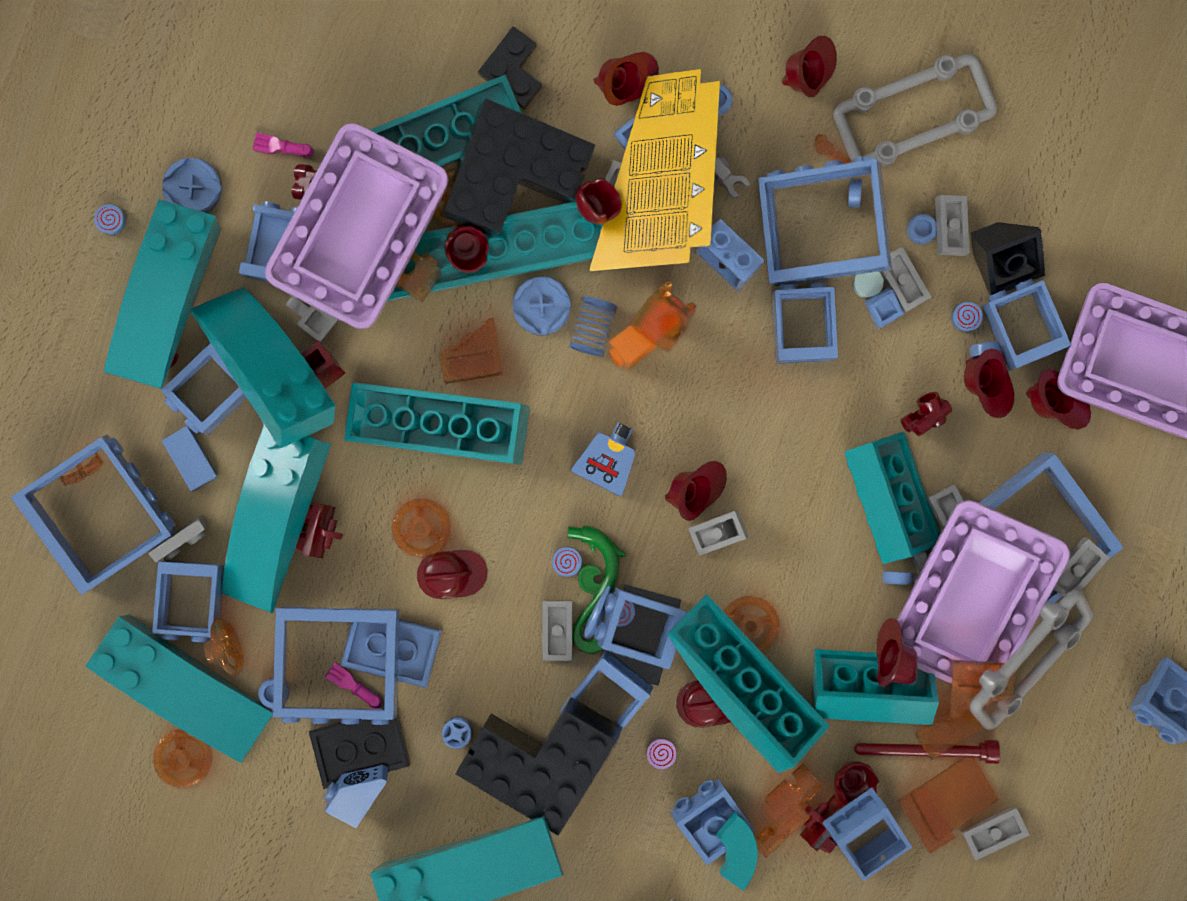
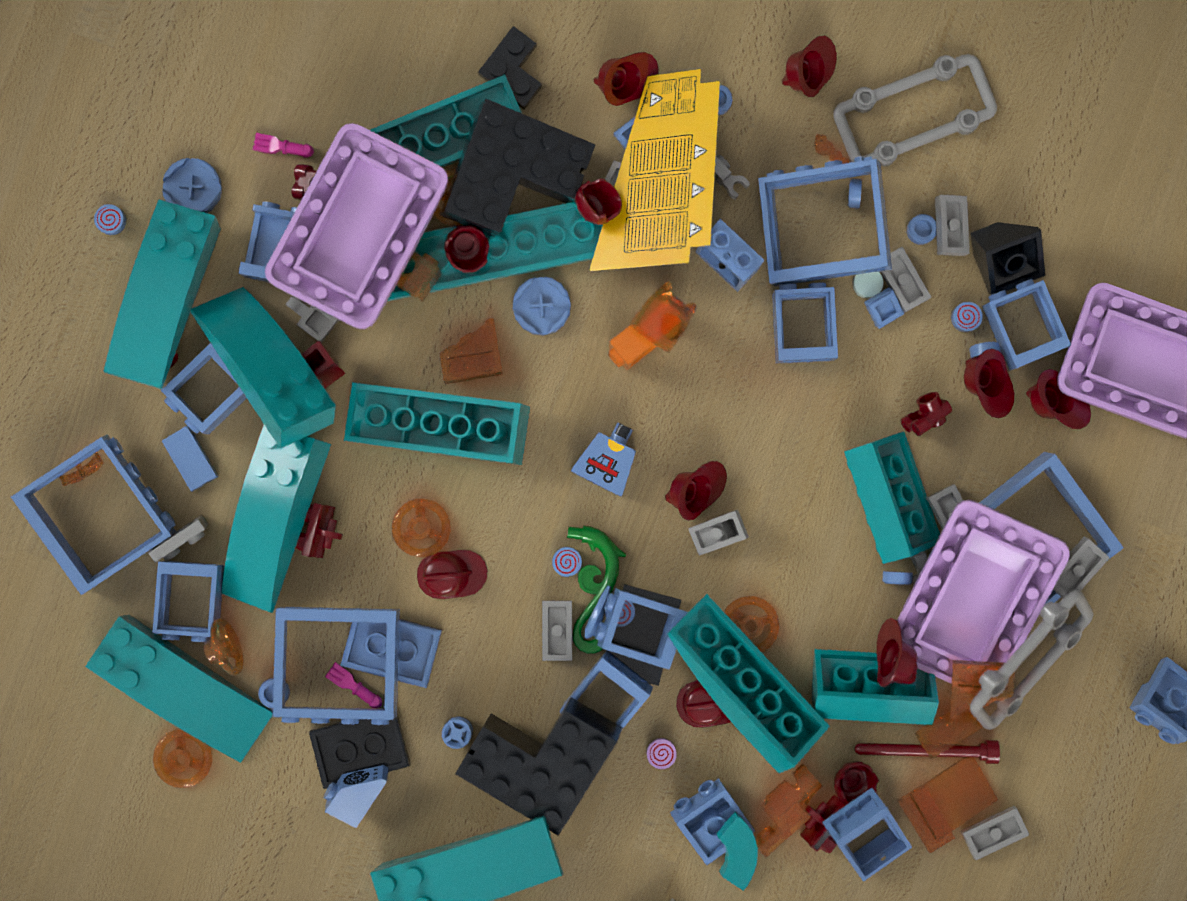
medium blue piece [569,296,617,357] -> none

